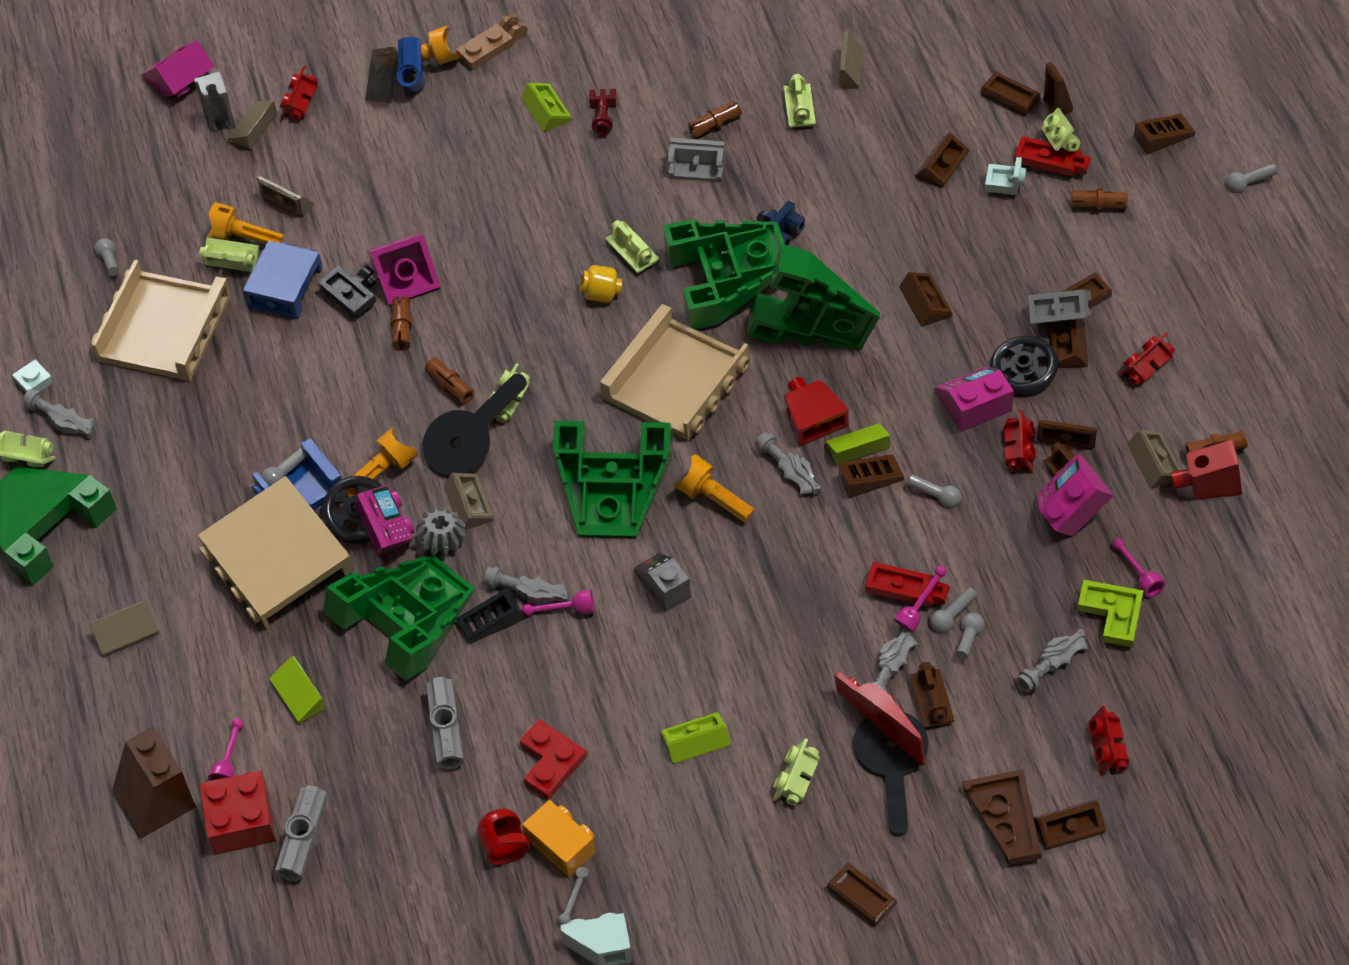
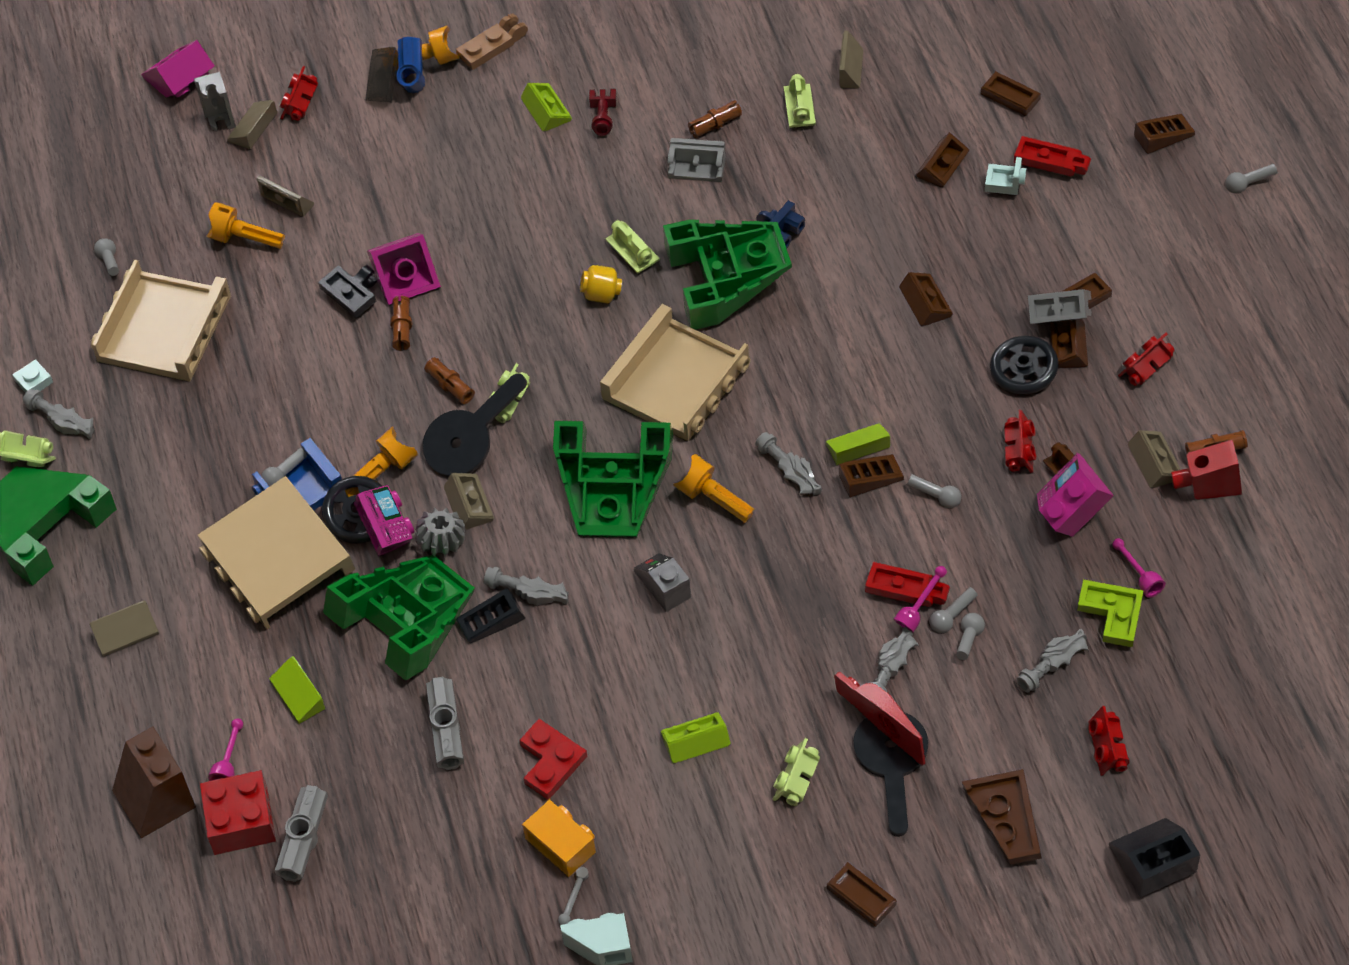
yellowish green hinge [199,237,259,272] -> none
panel [243,240,323,319] -> none
red helmet [477,808,531,865] -> none
dark pink hinge [522,589,595,616] -> none
green wedge [746,244,880,349] -> none
red torso [785,377,849,447] -> none
reddish brown hinge [910,662,955,728] -> none
dark pink slope [934,366,1014,432] -> none
reddish brown slope [1034,800,1106,849] -> none
reddish brown slope [1037,420,1098,448] -> none
yellowish green hinge [1041,108,1080,152] -> none
reddish brown slope [1043,62,1073,115] -> none
dark orange pin [1071,188,1128,210] -> none
none -> black slope [1109,818,1200,897]

